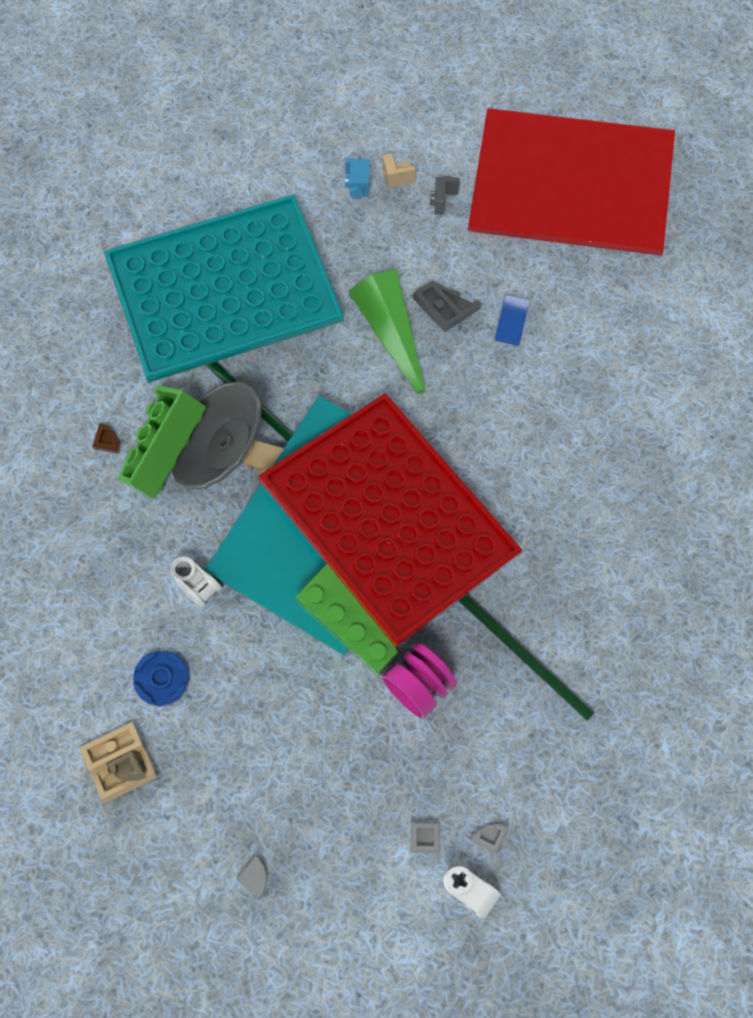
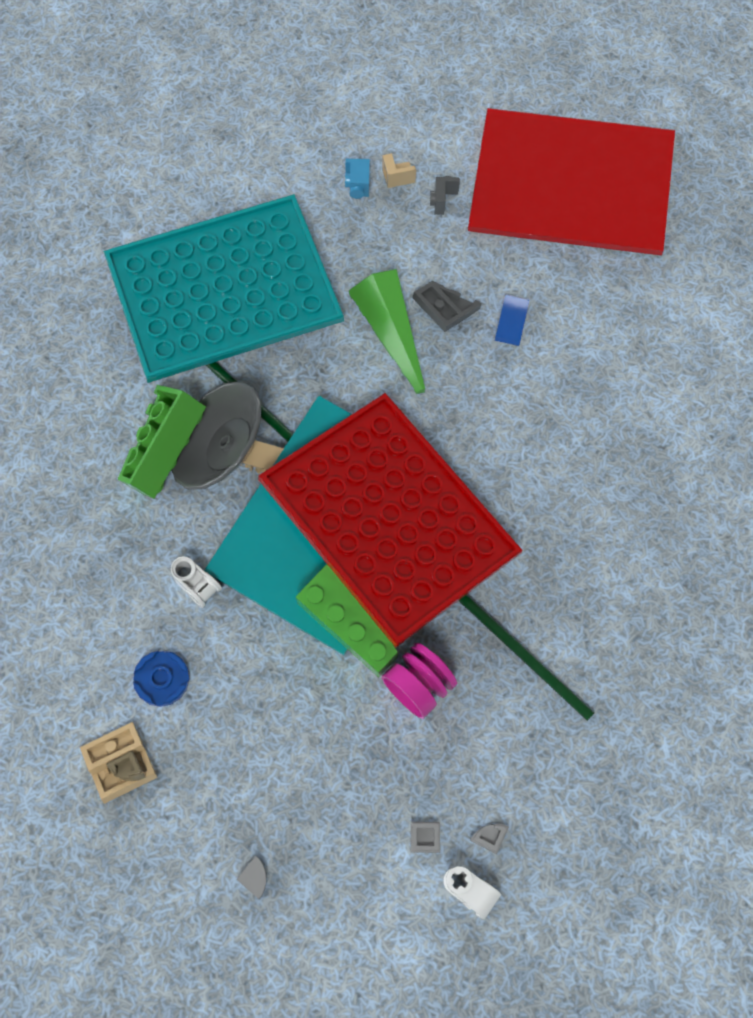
reddish brown tile [92,423,120,454] -> none

